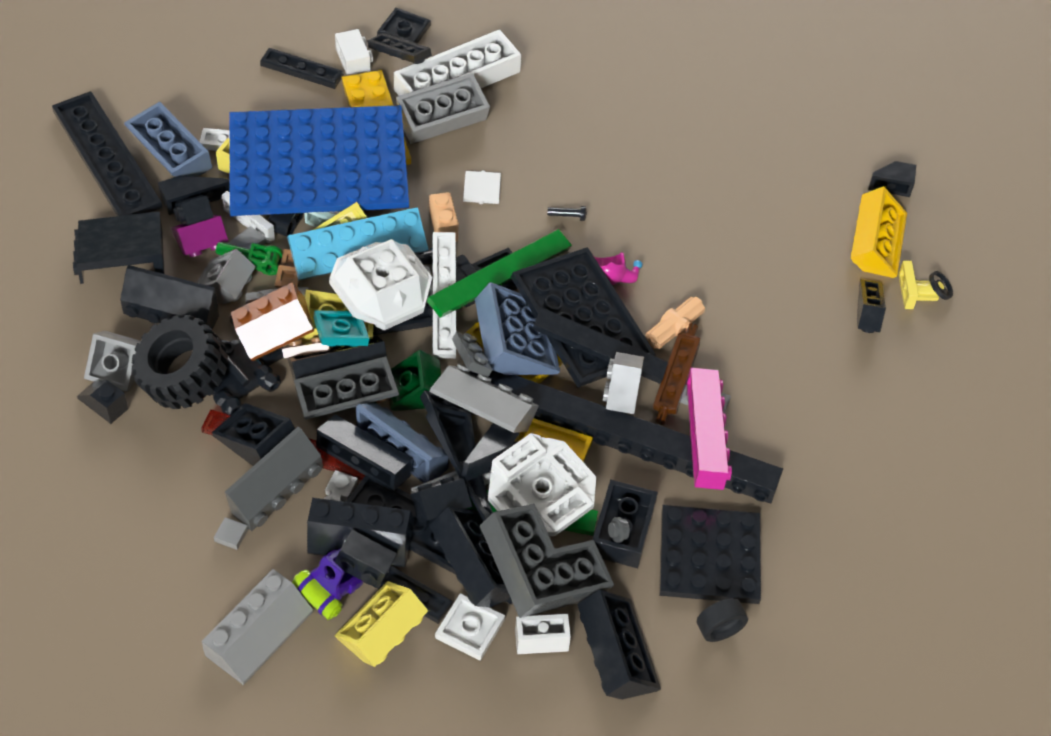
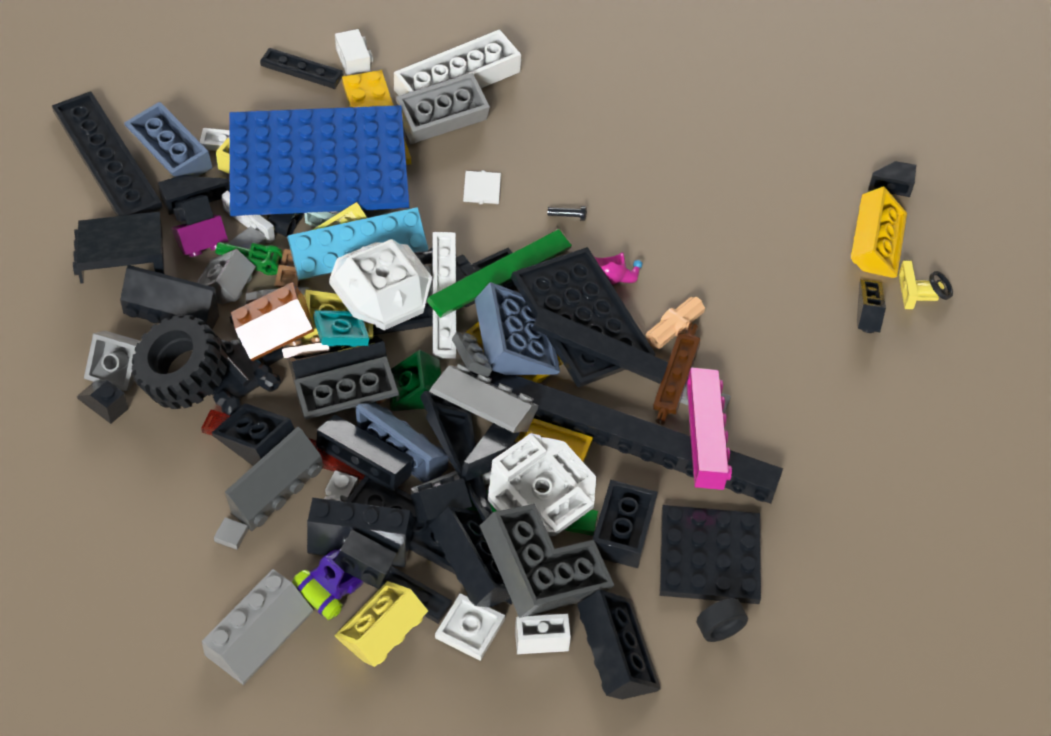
black plate [367,33,432,64] -> none
black tile [377,7,431,44] -> none
light nougat brick [429,192,459,242] -> none
brick [603,352,644,414] -> none
dark grey plate [608,517,630,542] -> none

